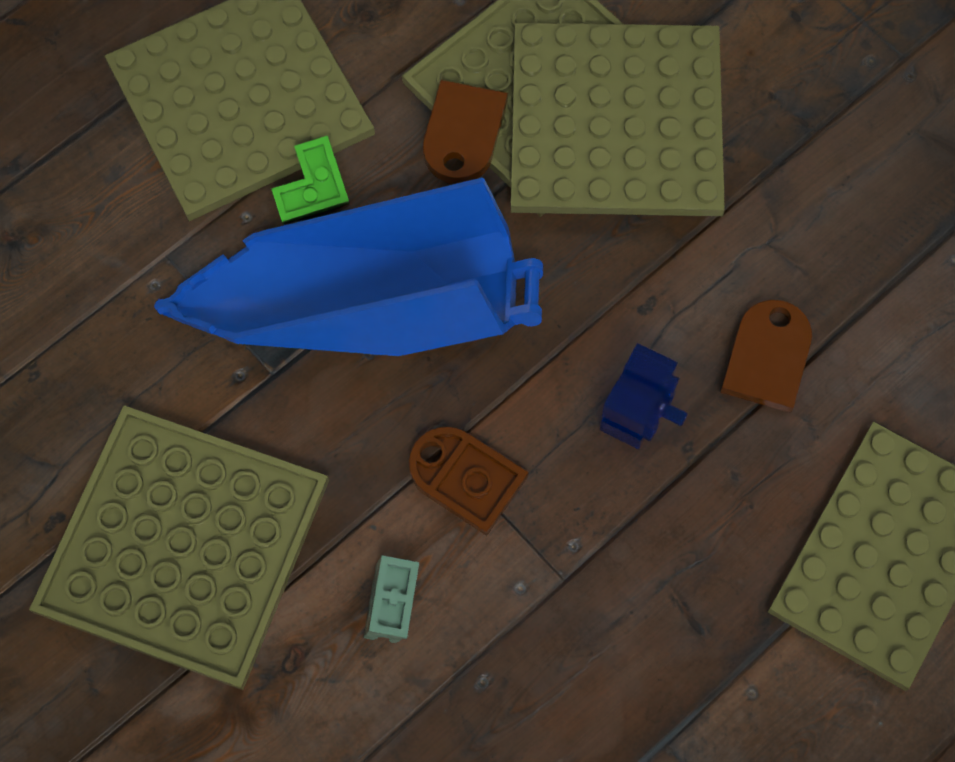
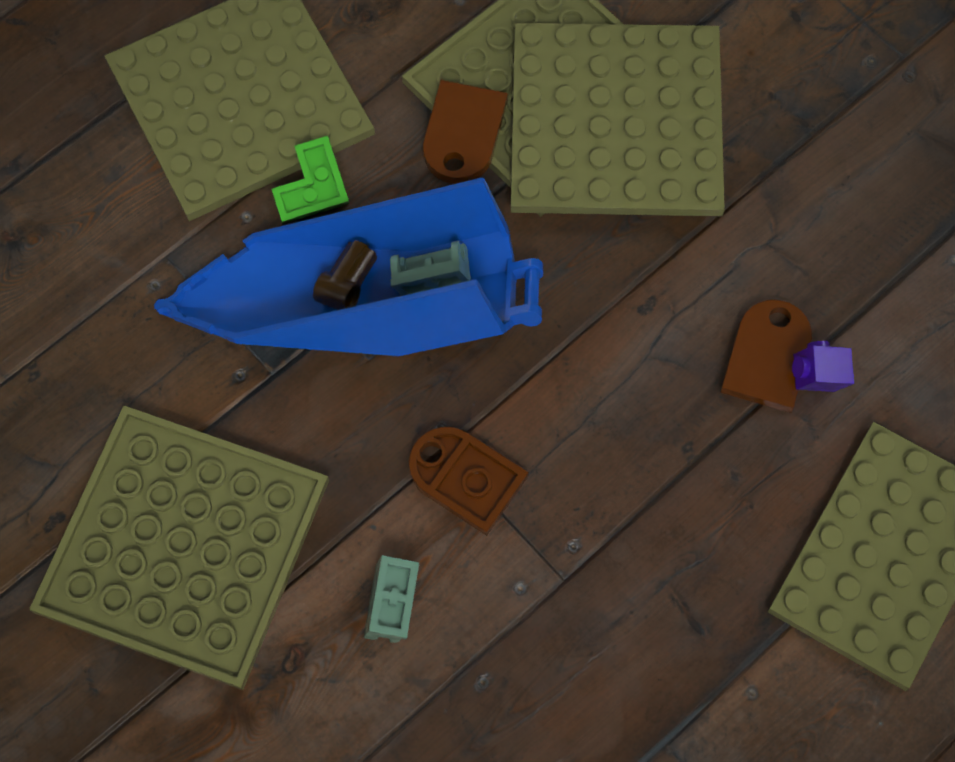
clear blue brick [600,343,688,450] -> none
none -> dark brown piece [313,240,377,310]
none -> sand green hinge [390,240,471,296]
none -> dark purple brick [792,341,854,392]

